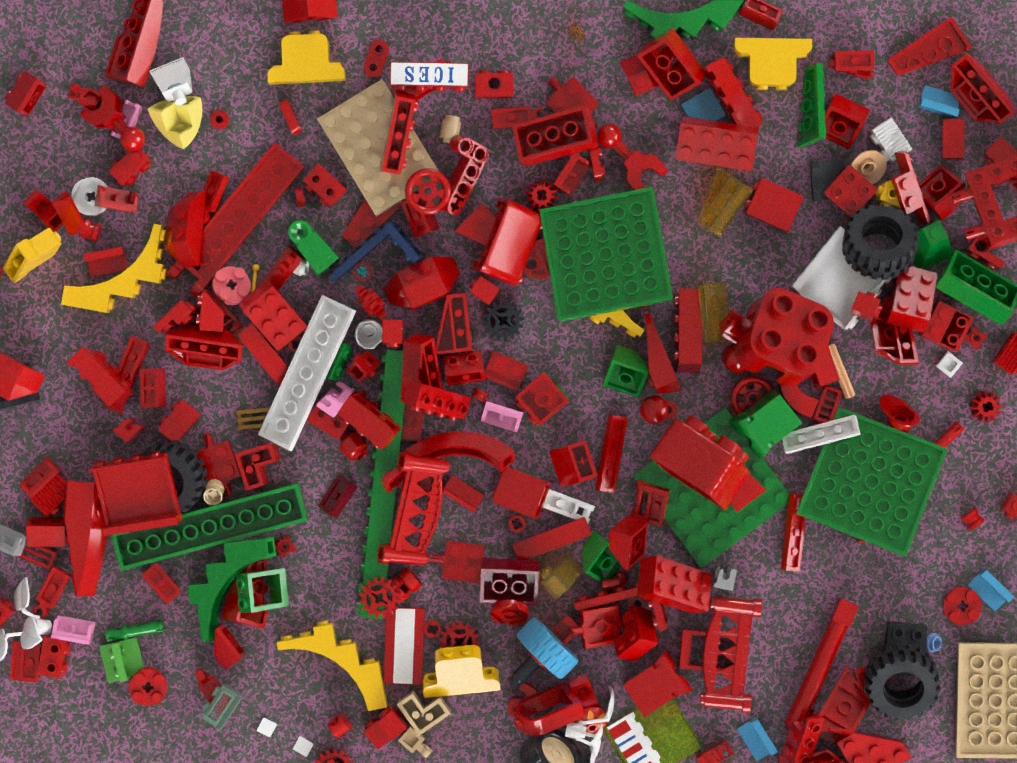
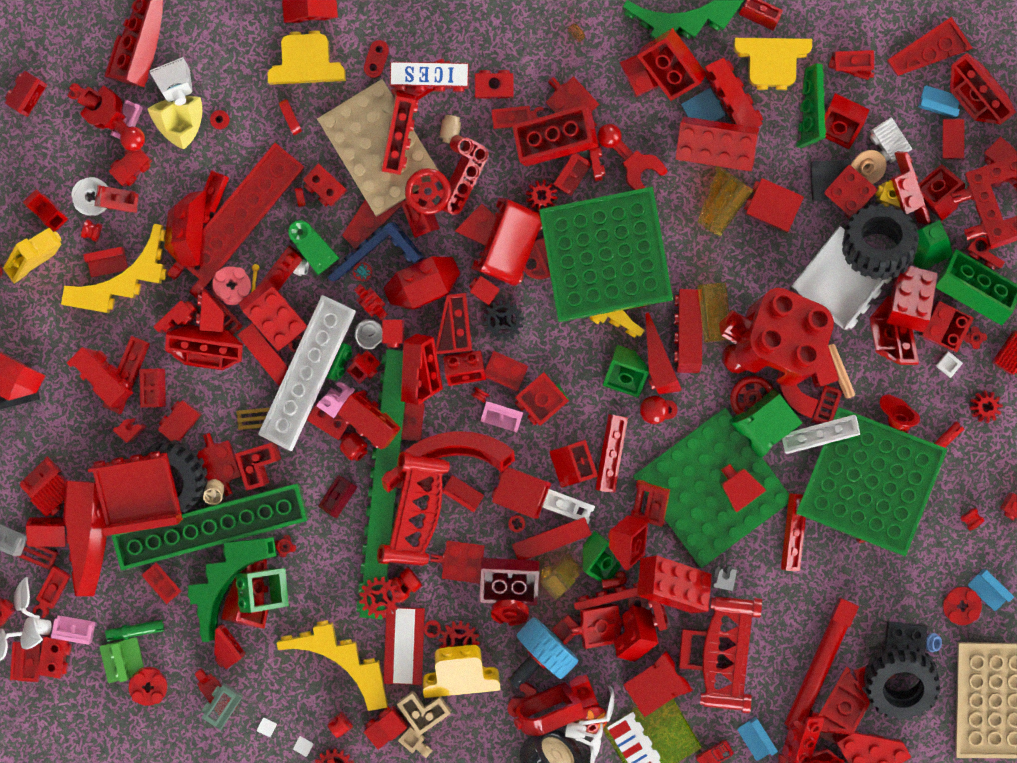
red panel [52,192,88,235] -> none
red brick [402,380,471,421] -> none
red brick [649,415,750,510] -> none
red brick [850,291,882,322] -> none

